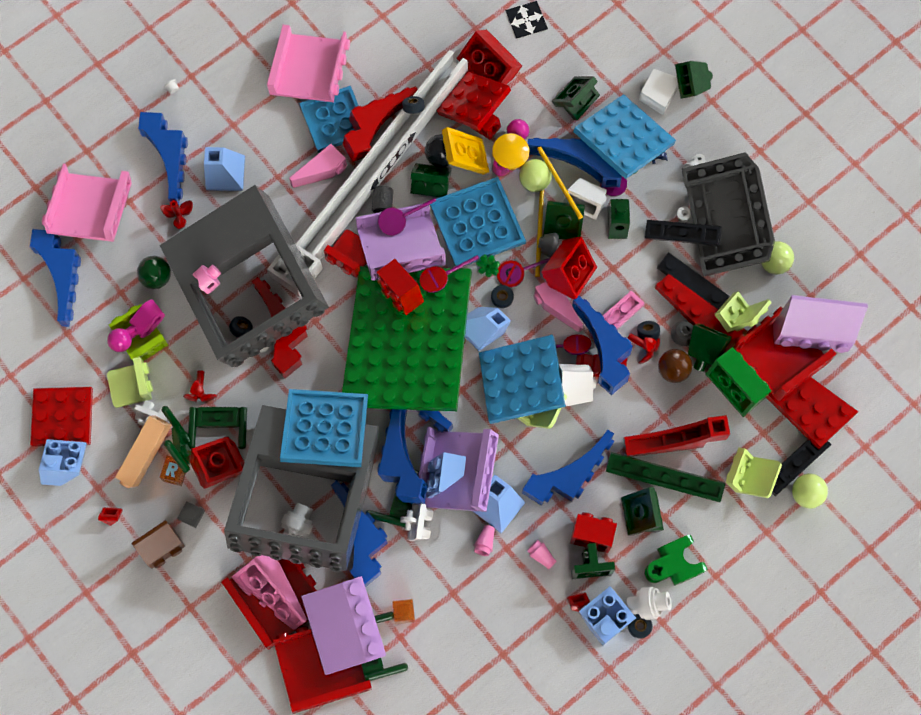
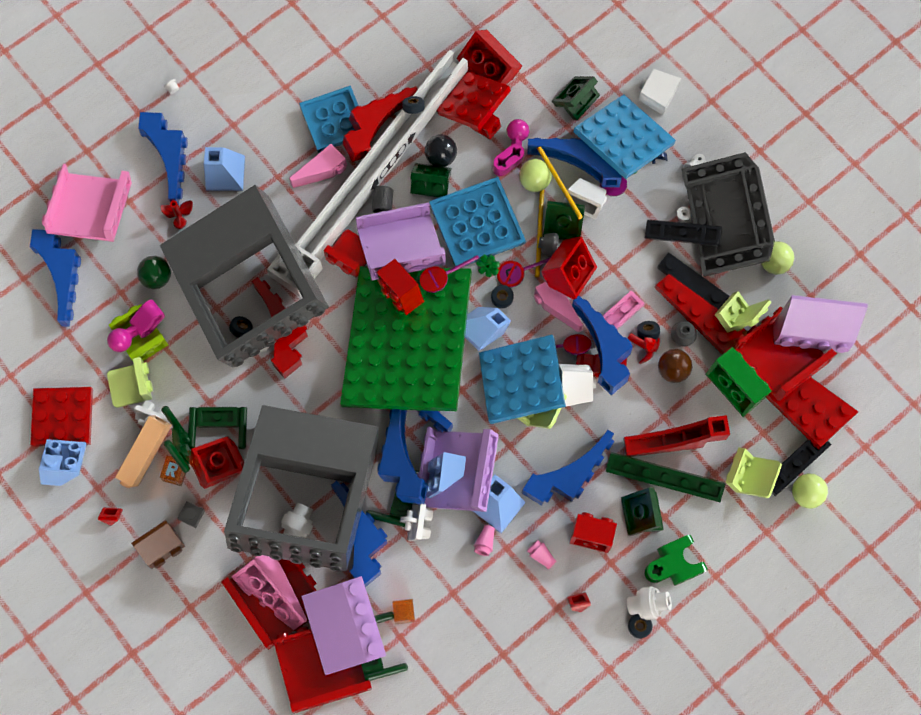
red plant [183,370,217,402] -> none
bright pink piece [192,265,221,294] -> none
bright pink panel [267,25,350,103] -> none
dark azure plate [280,389,368,467] -> none
magenta piece [378,198,436,236] -> none
yellow plate [442,127,489,175] -> none
yellow dish [492,133,530,171] -> none
black sticker [505,1,548,39] -> none
dark green bracket [571,543,615,579] -> none
light blue slope [579,586,636,646] -> none
dark green torso [607,199,630,239] -> none
dark green torso [675,61,713,99] -> none
dark green torso [688,323,732,372] -> none

